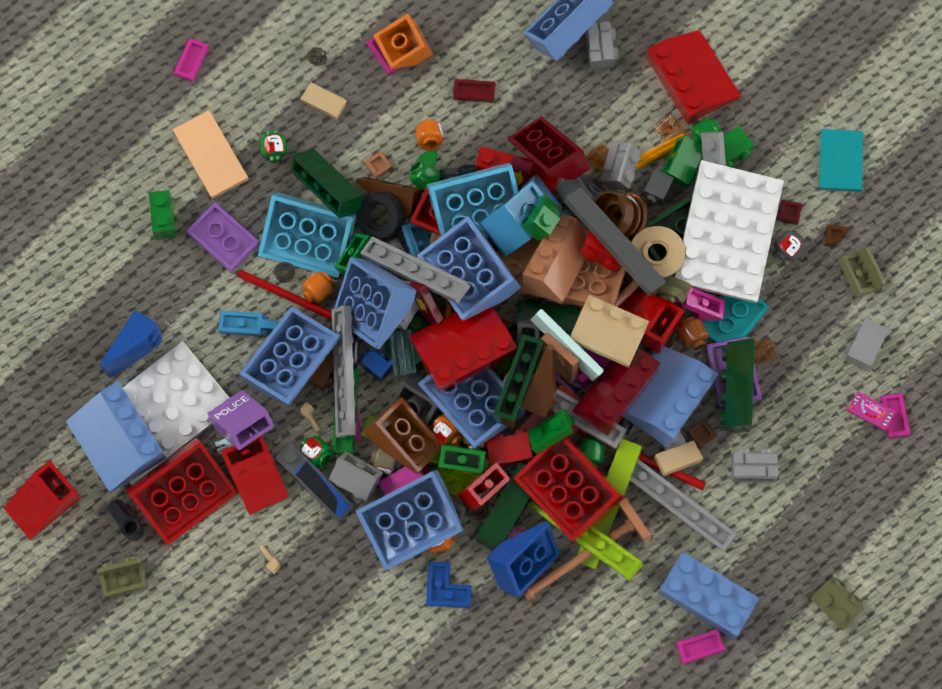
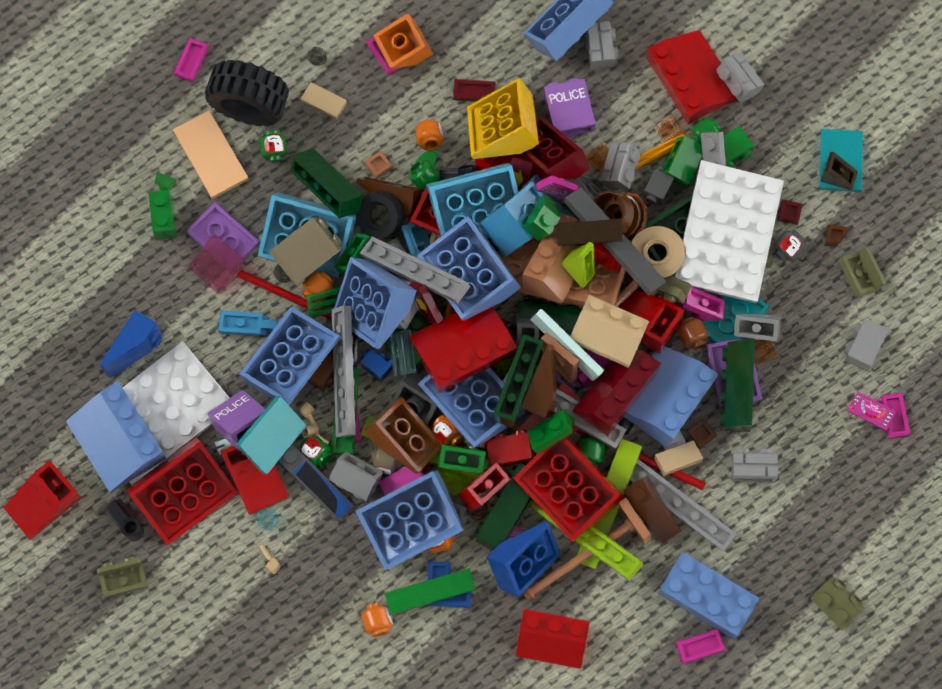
none -> green tile [155,172,177,191]
none -> clear pink tile [188,234,246,294]
none -> black tyre [204,60,289,126]
none -> teal tile [236,396,307,475]
none -> clear light blue plate [257,508,279,530]
none -> dark tan slope [269,215,343,285]
none -> tan hand [302,425,329,444]
none -> green tile [307,286,341,317]
none -> orange head [361,602,393,637]
none -> green tile [385,568,476,615]
none -> yellow slope [467,78,539,159]
none -> red slope [515,609,590,669]
none -> dark pink tile [536,175,579,201]
none -> medium lavender brick [543,78,596,137]
none -> dark brown tile [556,219,623,247]
none -> lime slope [561,242,595,288]
none -> reddish brown slope [624,475,682,543]
none -> light grey brick [716,53,765,103]
none -> light grey slope [734,314,782,341]
none -> dark brown slope [820,152,858,190]

